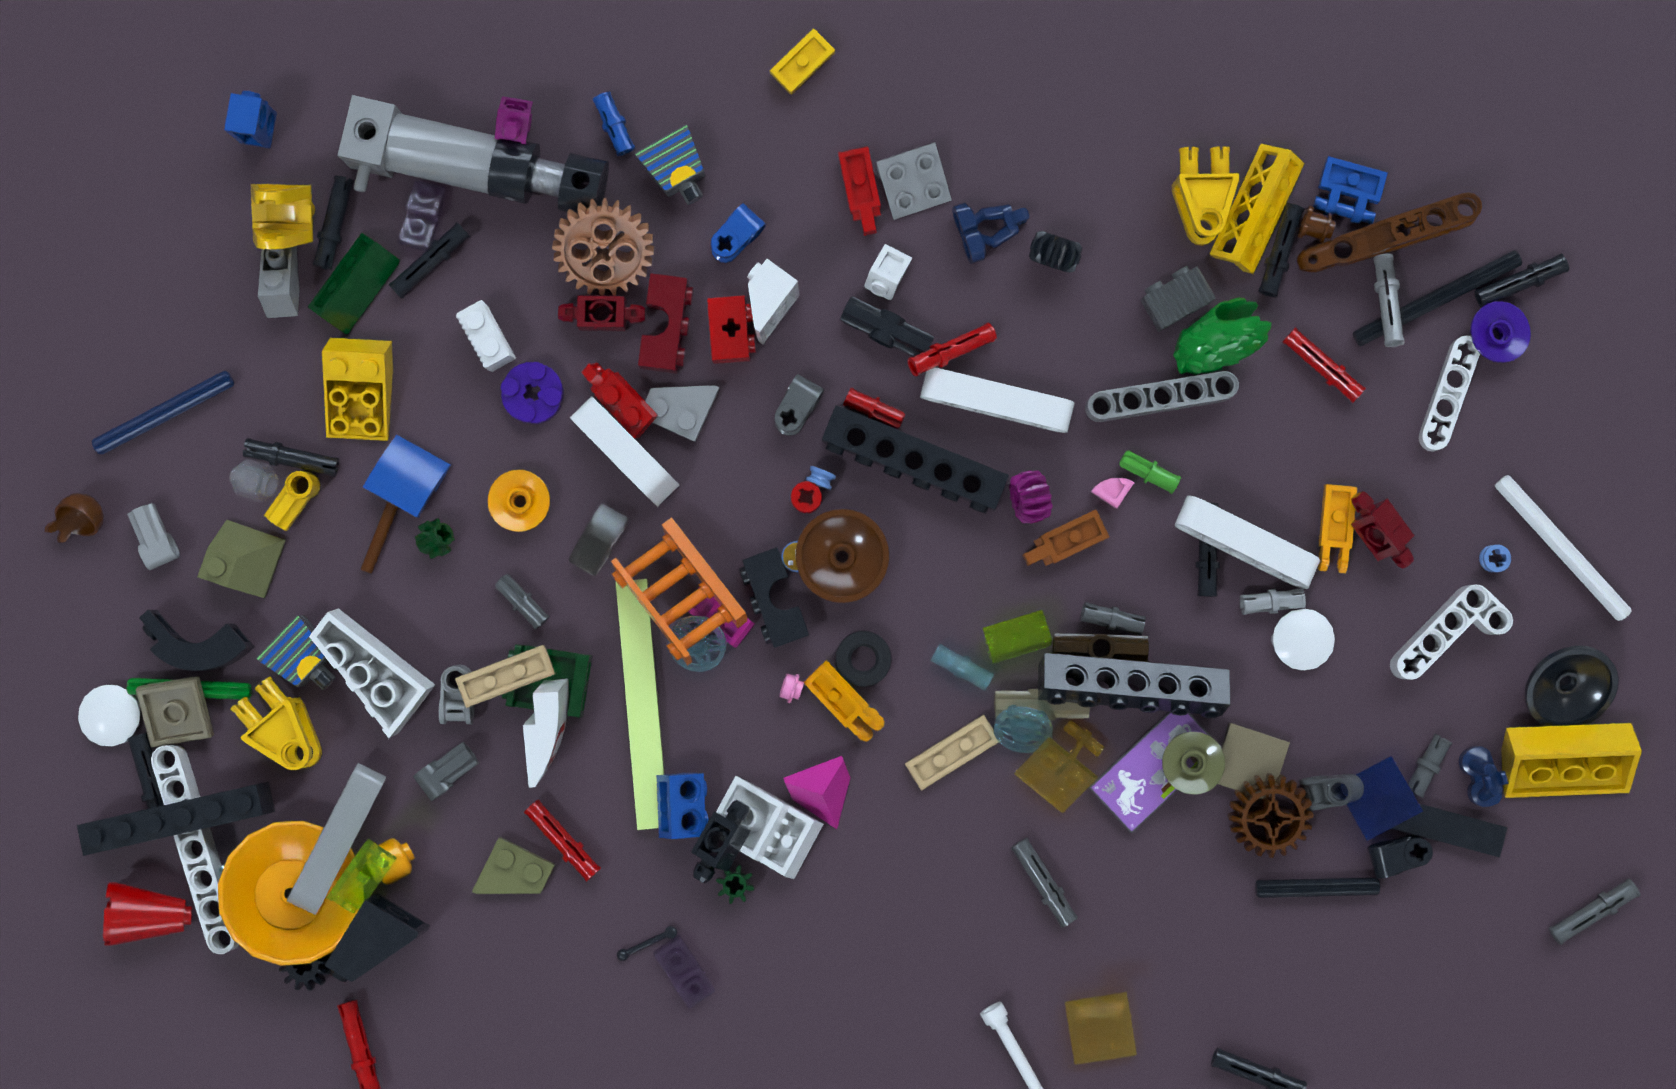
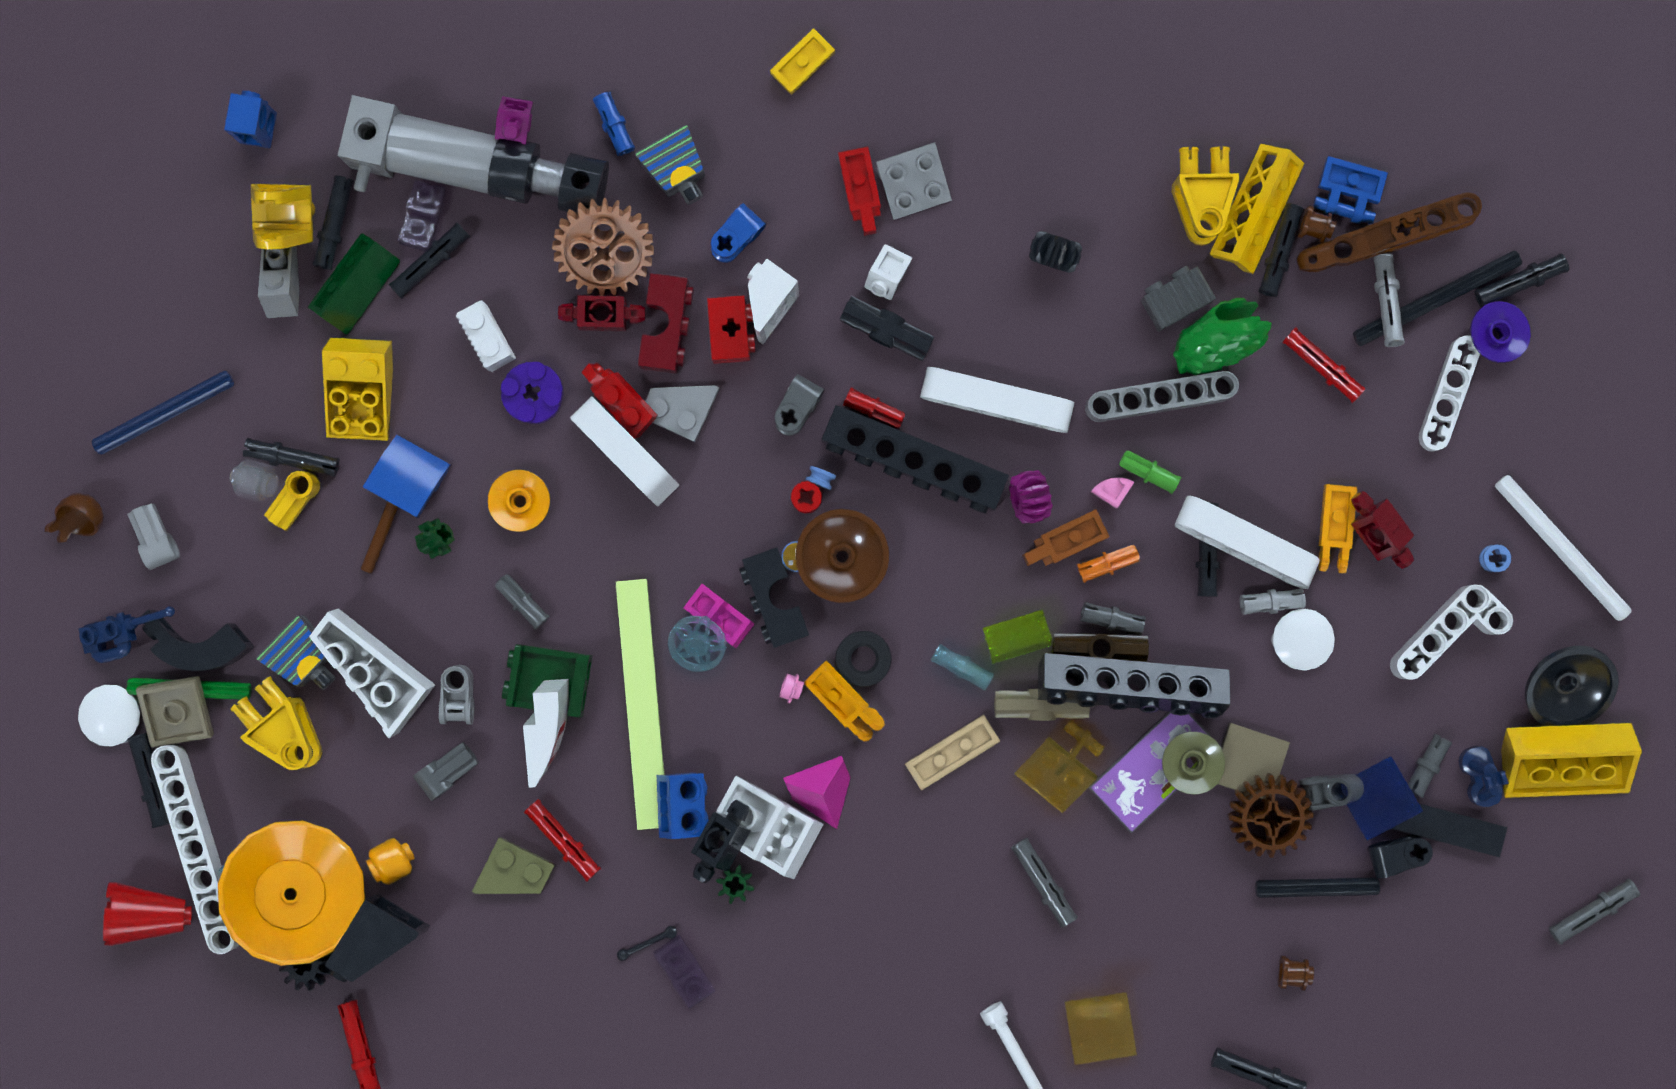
black arch [77,781,275,856] -> none
olive slope [197,520,286,598] -> none
light grey beam [287,763,386,915] -> none
clear neon green hinge [326,839,397,913] -> none
tan tile [455,645,556,708] -> none
clear smoke slope [569,504,628,576] -> none
orange fence [611,517,748,666] -> none
red pin [907,323,997,377] -> none
dark blue piece [952,203,1029,264] -> none
clear light blue wheel [994,705,1053,753] -> none
none -> dark blue piece [79,606,175,663]
none -> orange axle [1077,545,1140,583]
none -> reddish brown brick [1277,956,1314,991]

